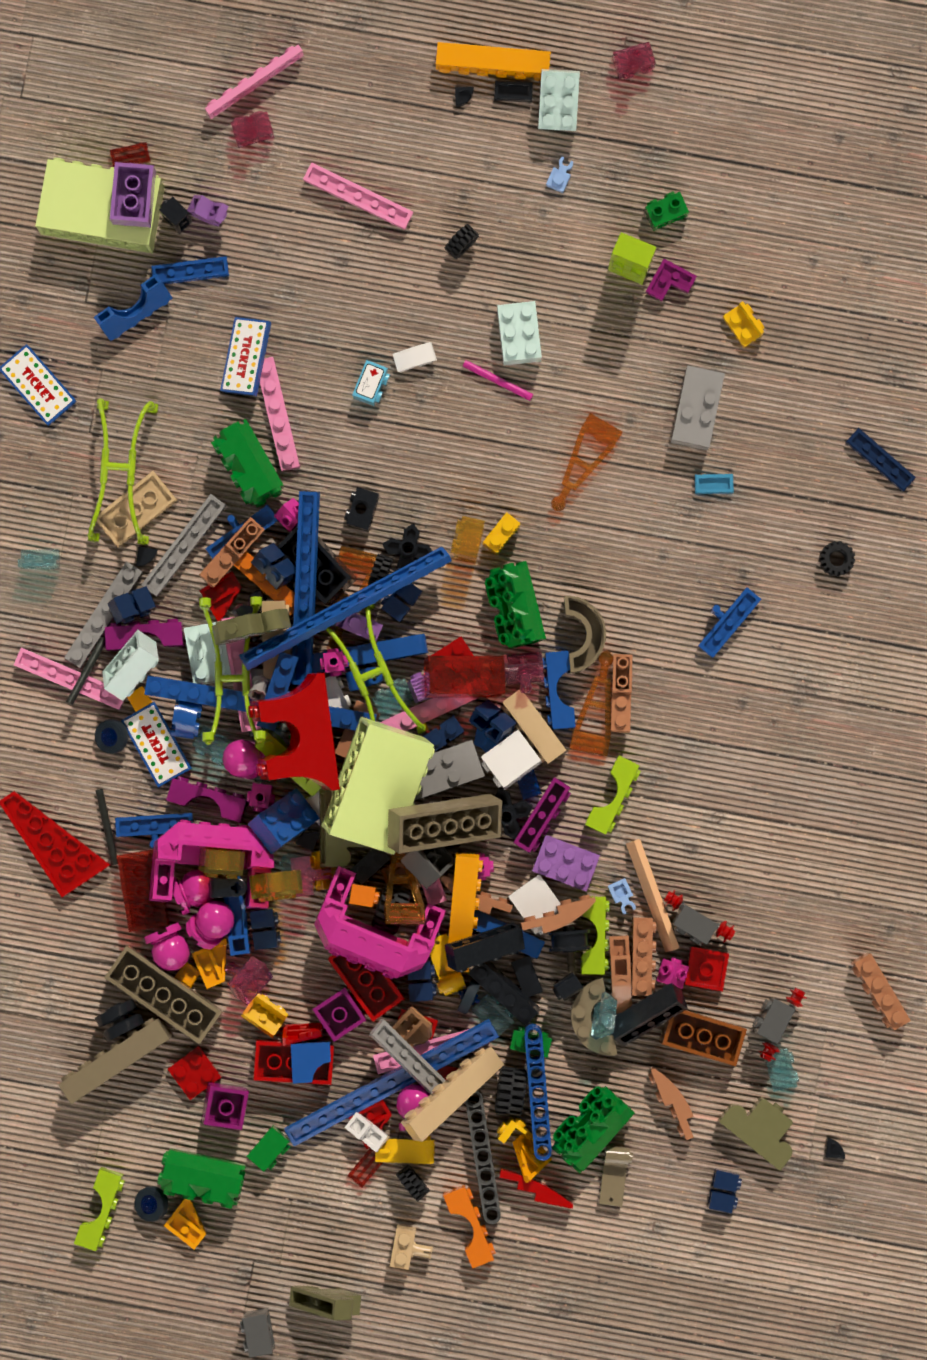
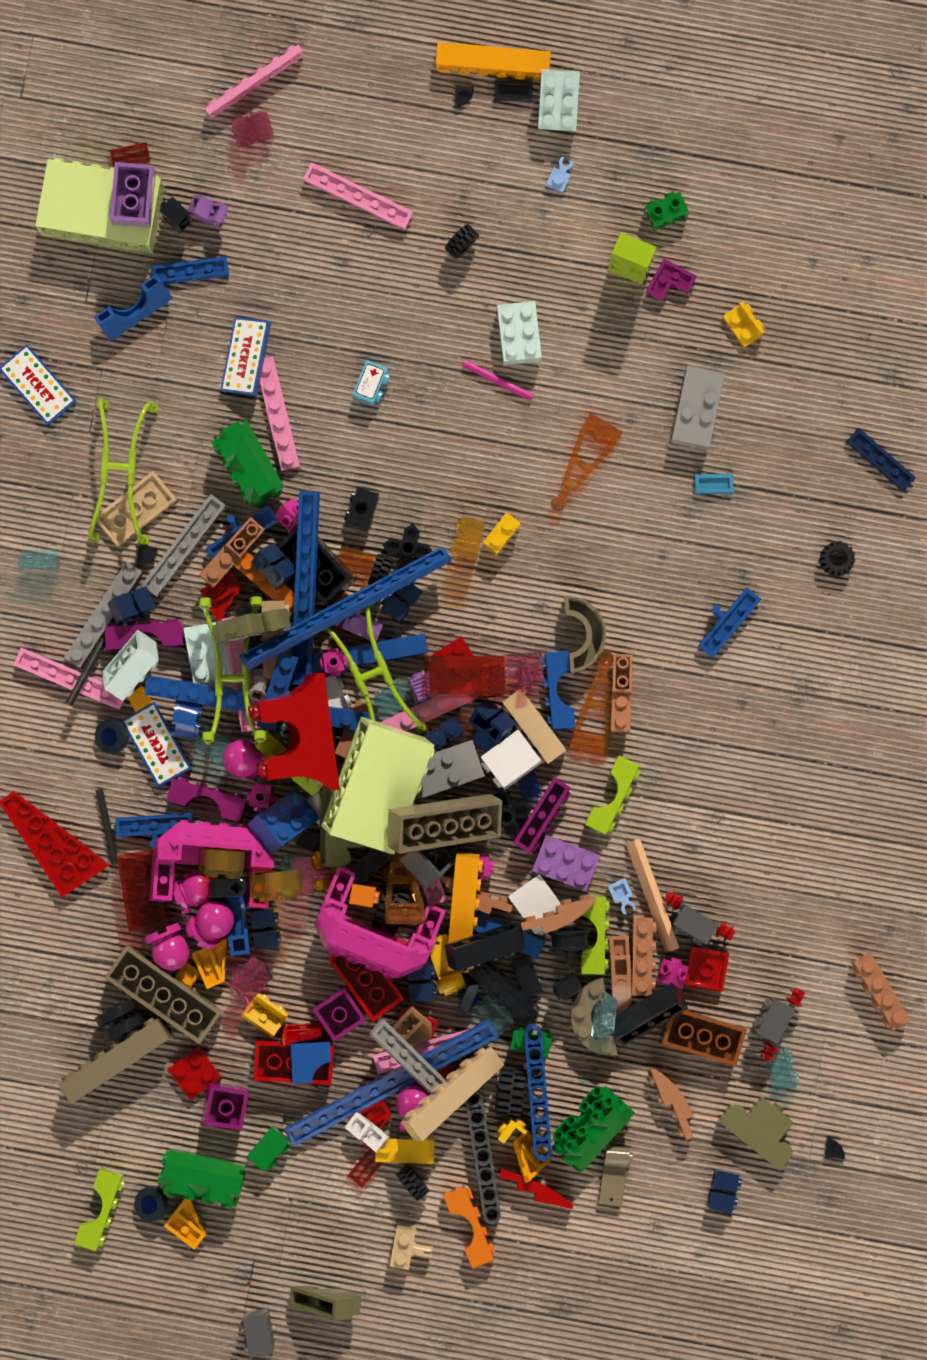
blue piece [345,667,383,692] -> none
white slope [393,342,437,373] -> none
green brick [485,561,546,649] -> none
clear pink brick [612,42,656,80] -> none

